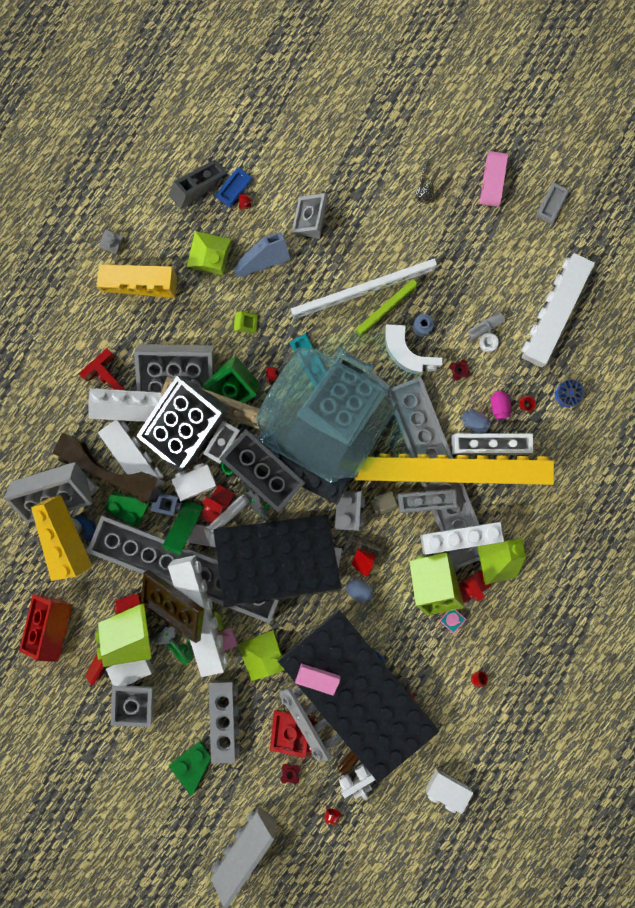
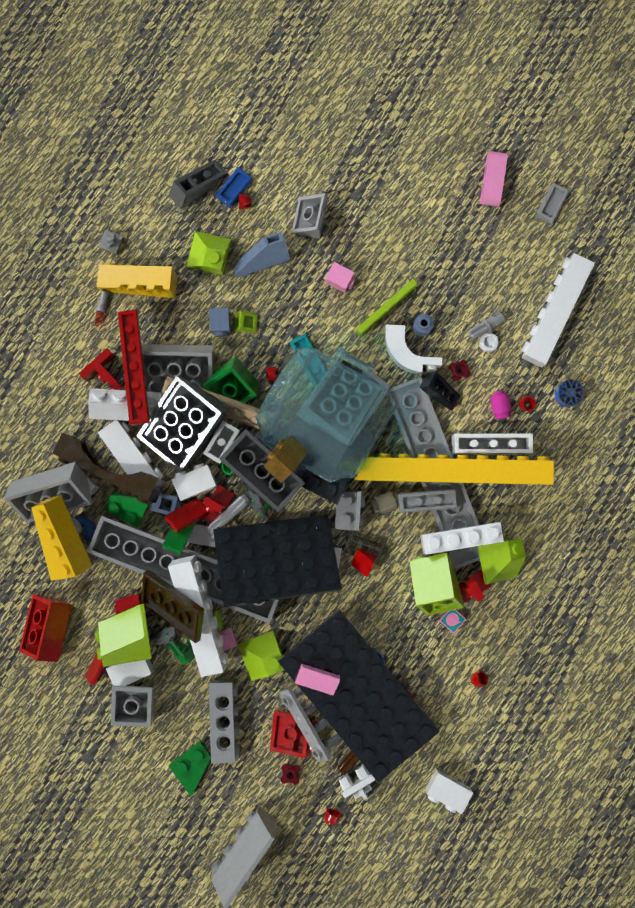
white tile [291,258,437,319] -> none
sand blue brick [344,577,374,605] -> none
clear smoke plant [415,159,453,205] -> none
sand blue brick [461,408,491,434] -> none
none -> light grey piece [94,291,109,326]
none -> red tile [118,309,150,426]
none -> red tile [165,498,208,533]
none -> sand blue brick [209,308,231,338]
none -> pearl gold brick [263,436,308,483]
none -> bright pink brick [325,262,356,293]
none -> black slope [420,371,460,410]

